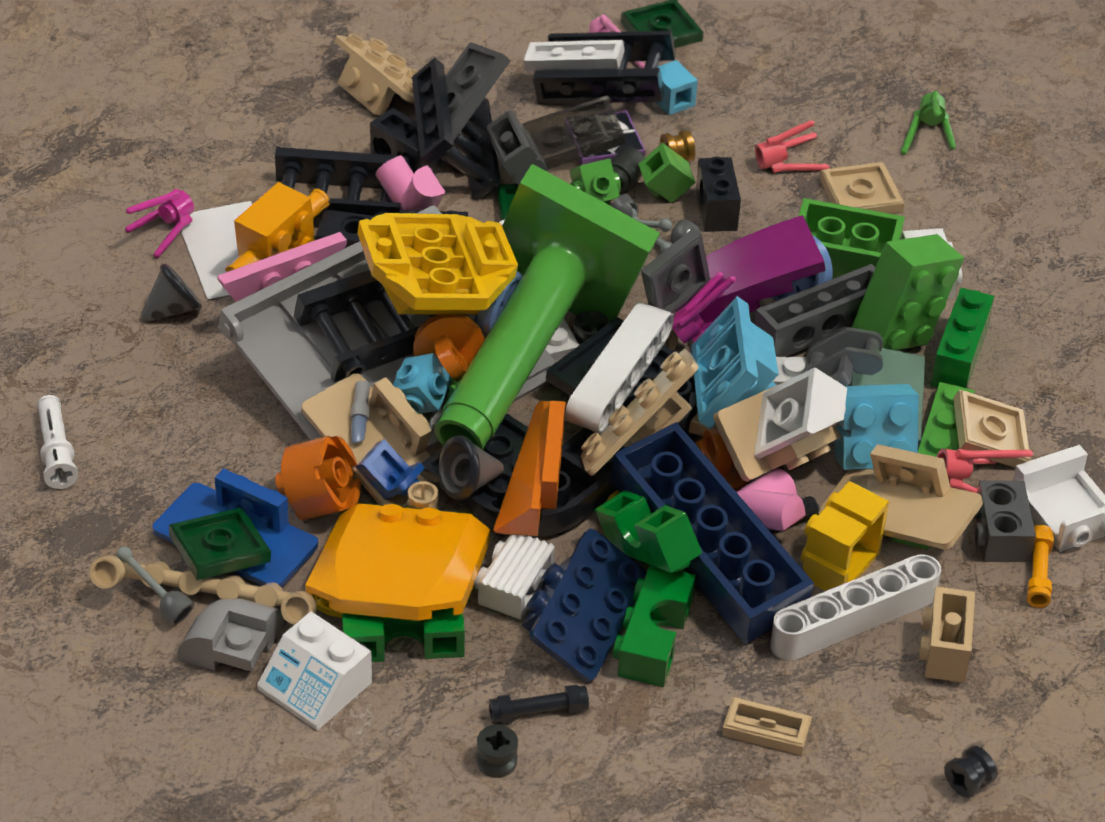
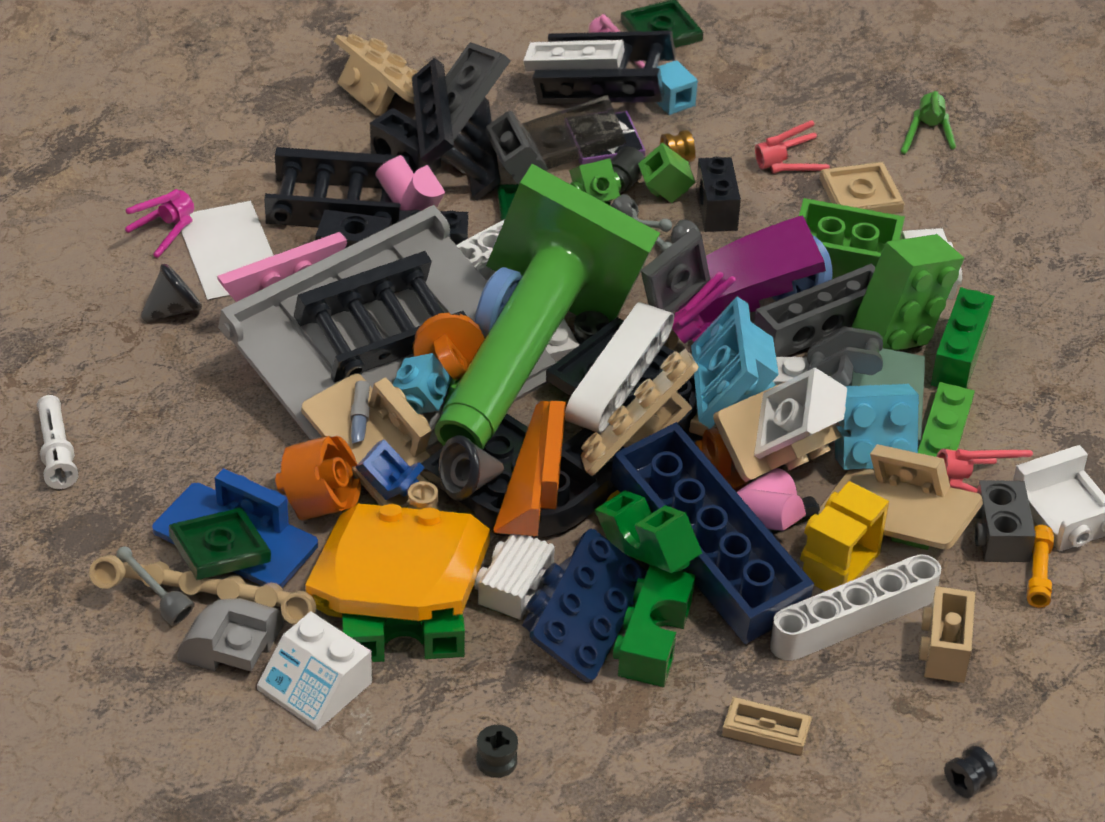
light orange brick [225,182,330,272] -> none
yellow piece [357,213,518,315] -> none
black bar [488,684,589,724] -> none
tan tile [953,389,1031,468] -> none

